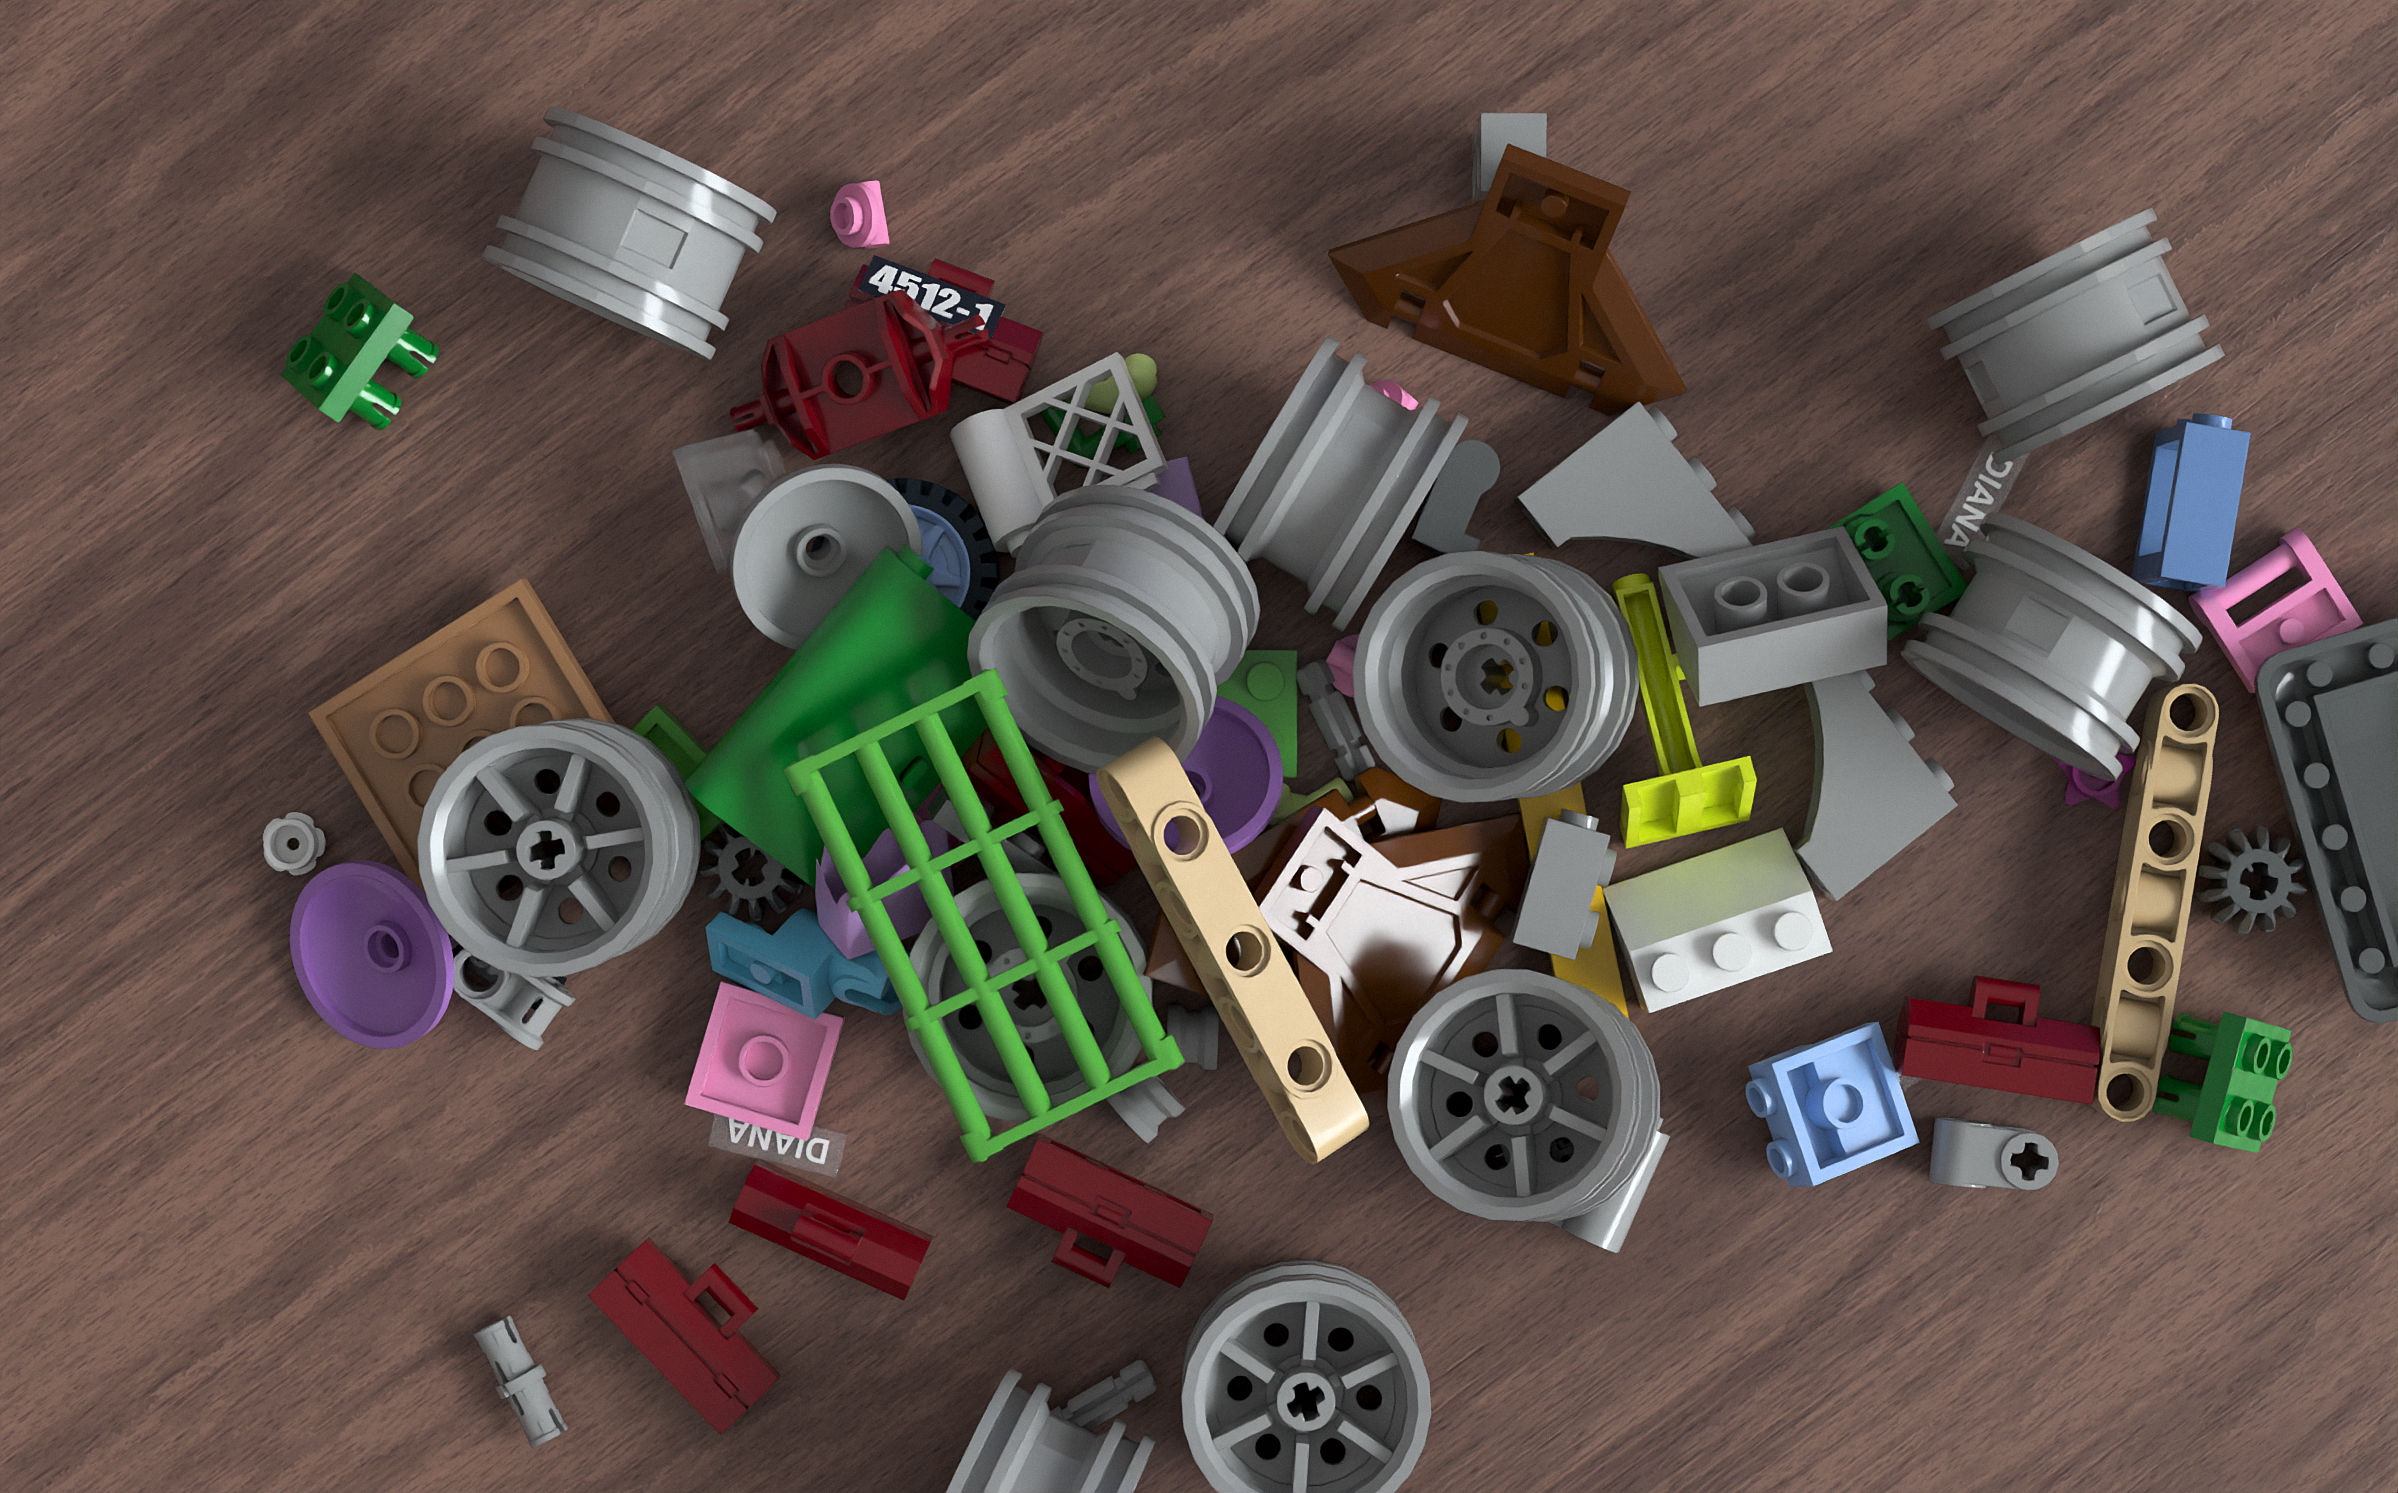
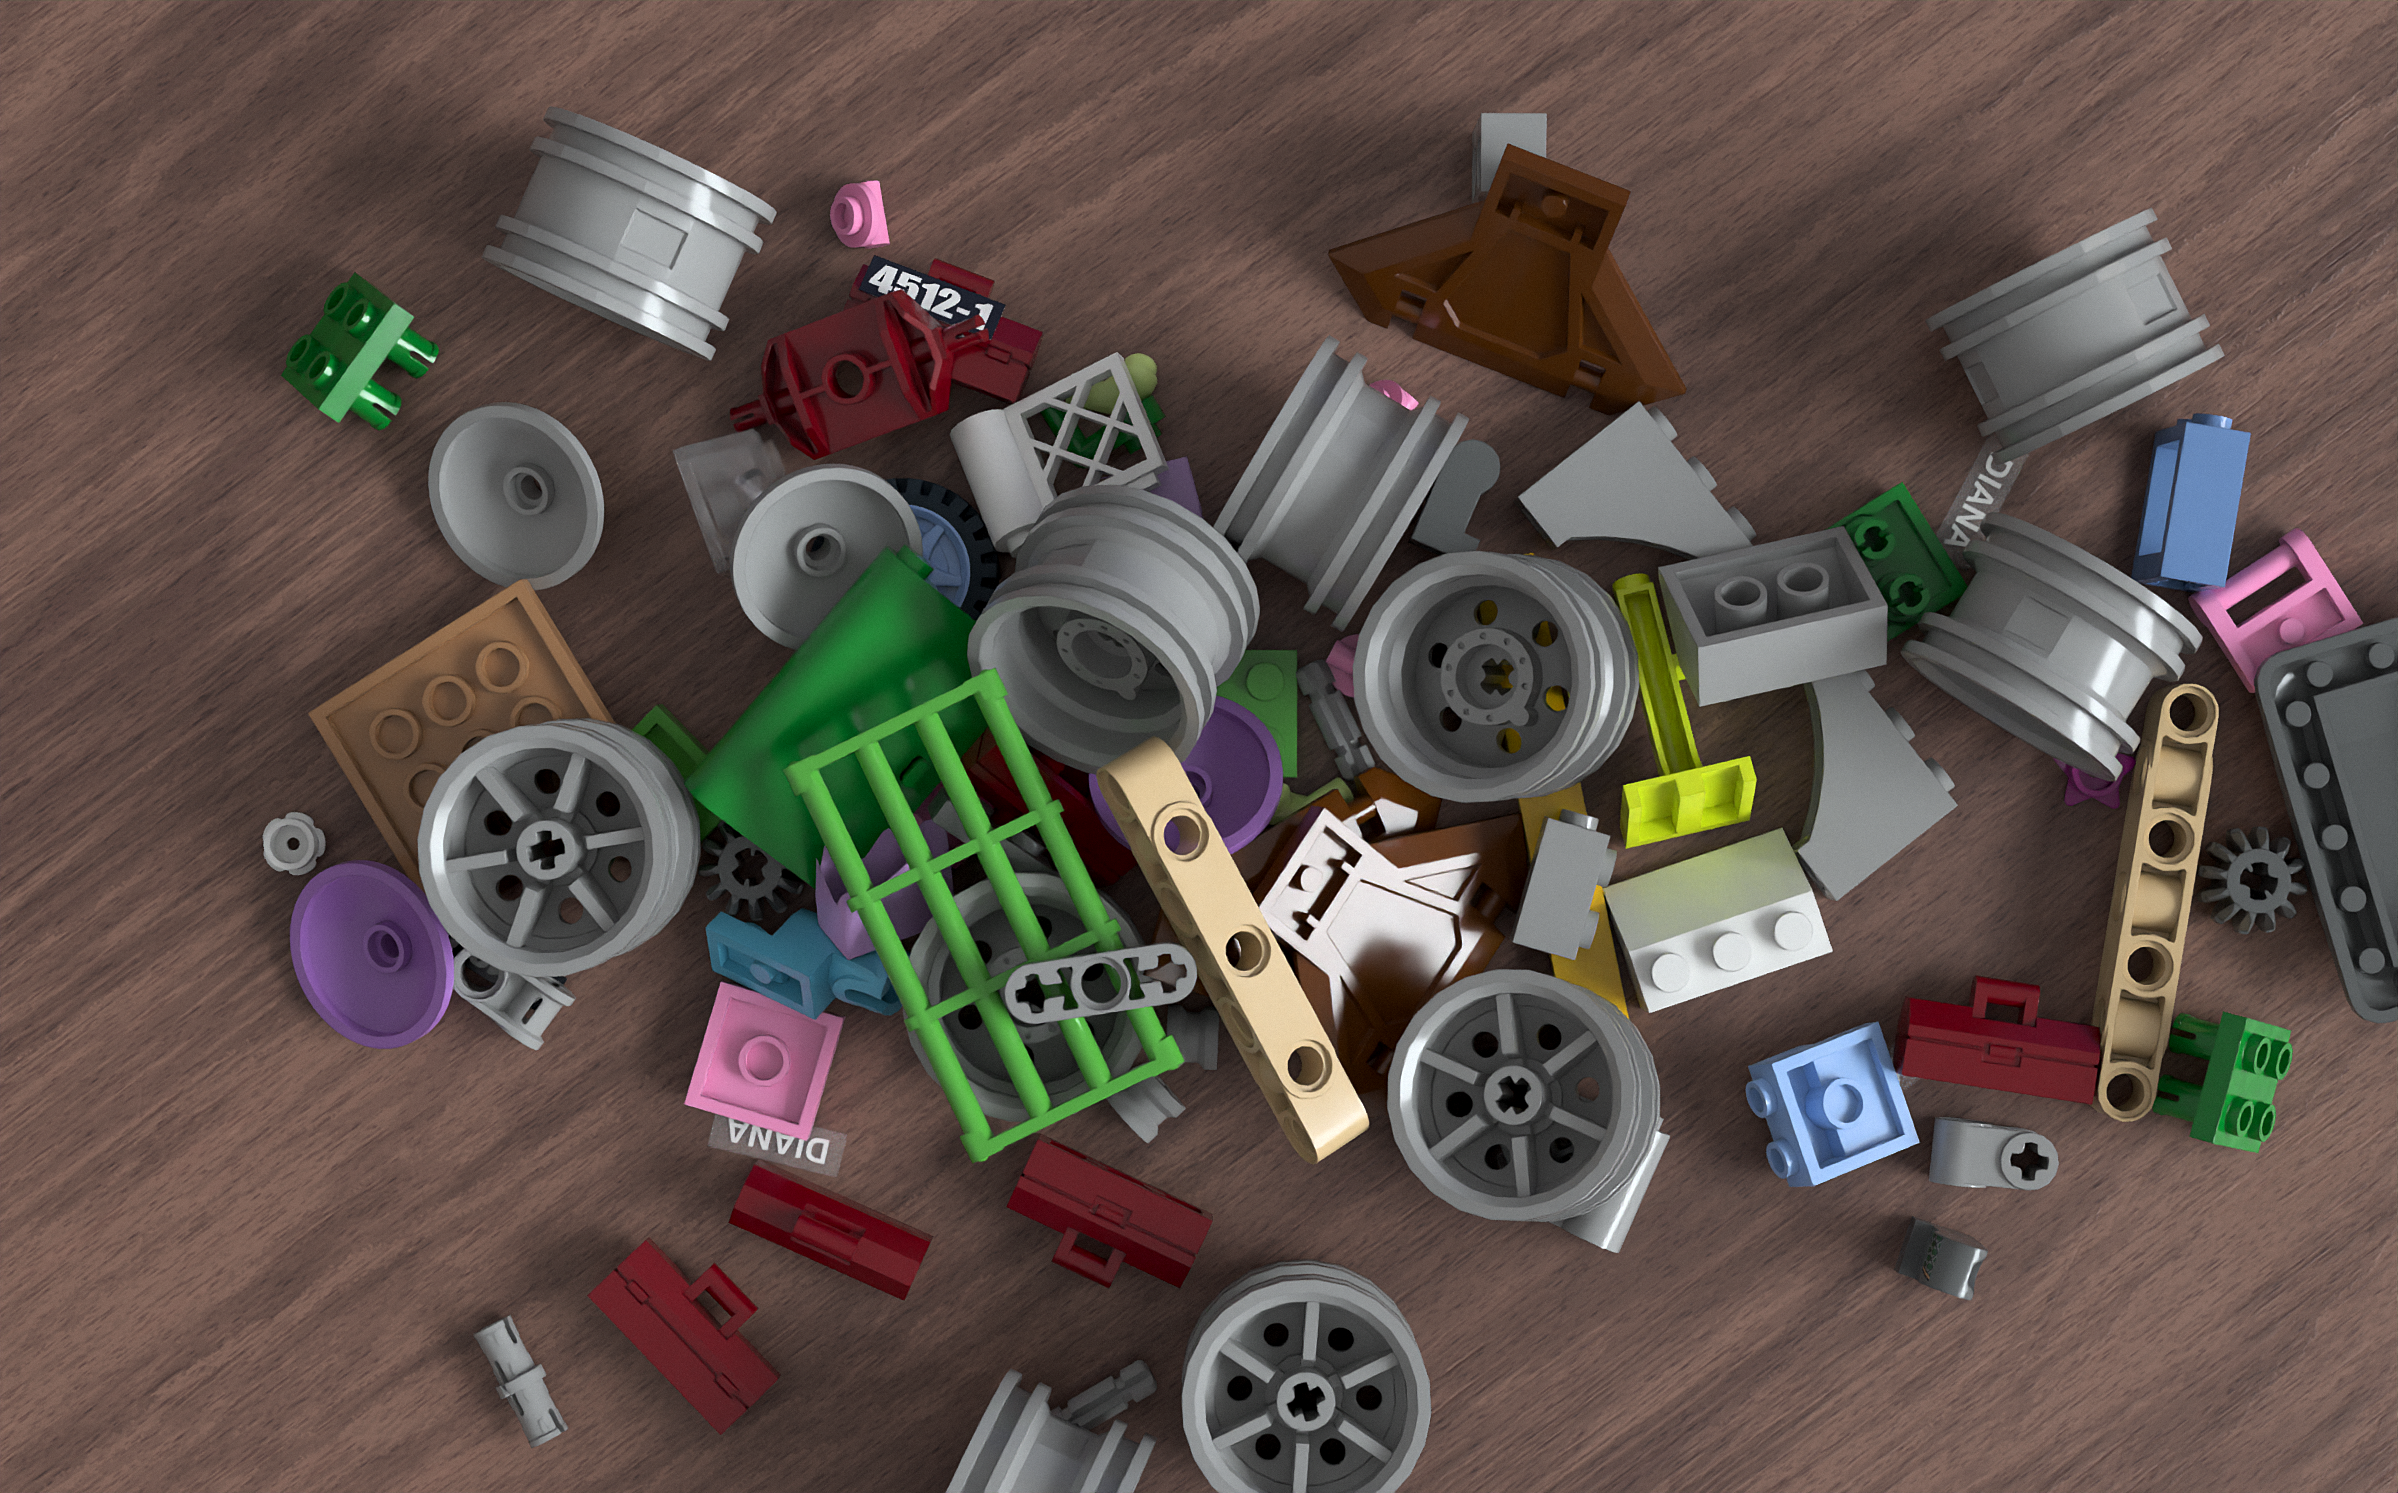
none -> light grey dish [428,402,604,590]
none -> light grey beam [1005,942,1197,1024]
none -> dark grey leg [1894,1216,1988,1301]

